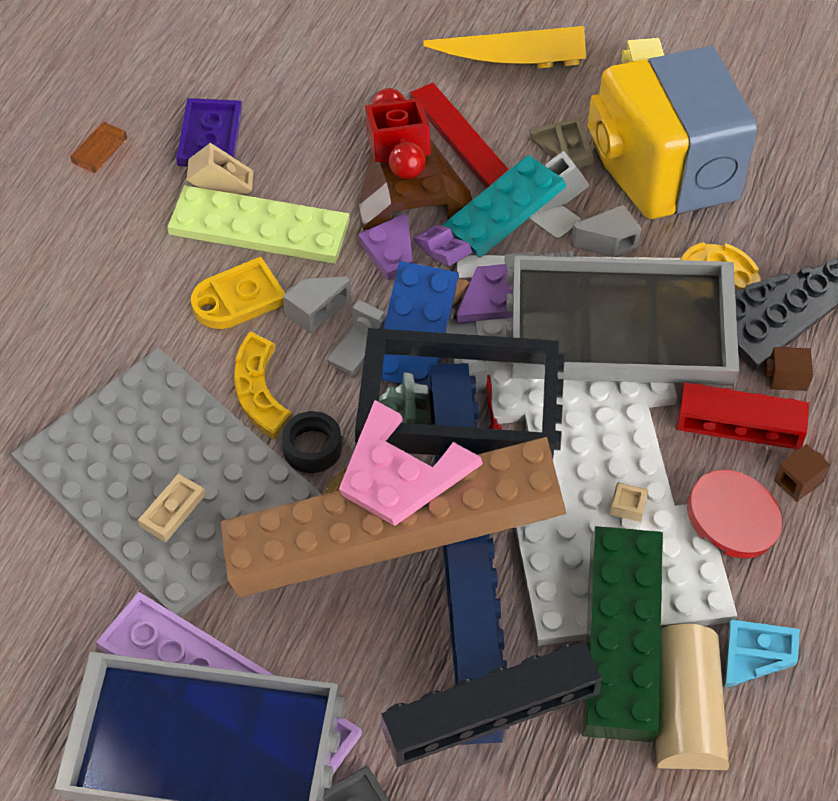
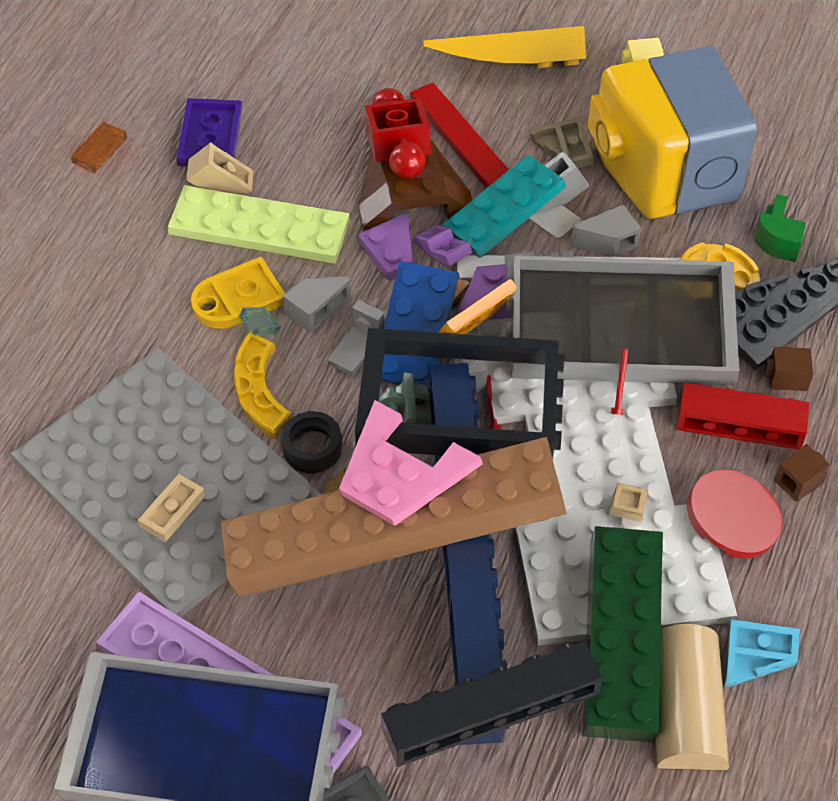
none -> clear light blue tile [239,307,281,336]
none -> light orange tile [438,279,517,334]
none -> red piece [610,349,629,415]
none -> green brick [755,194,806,262]

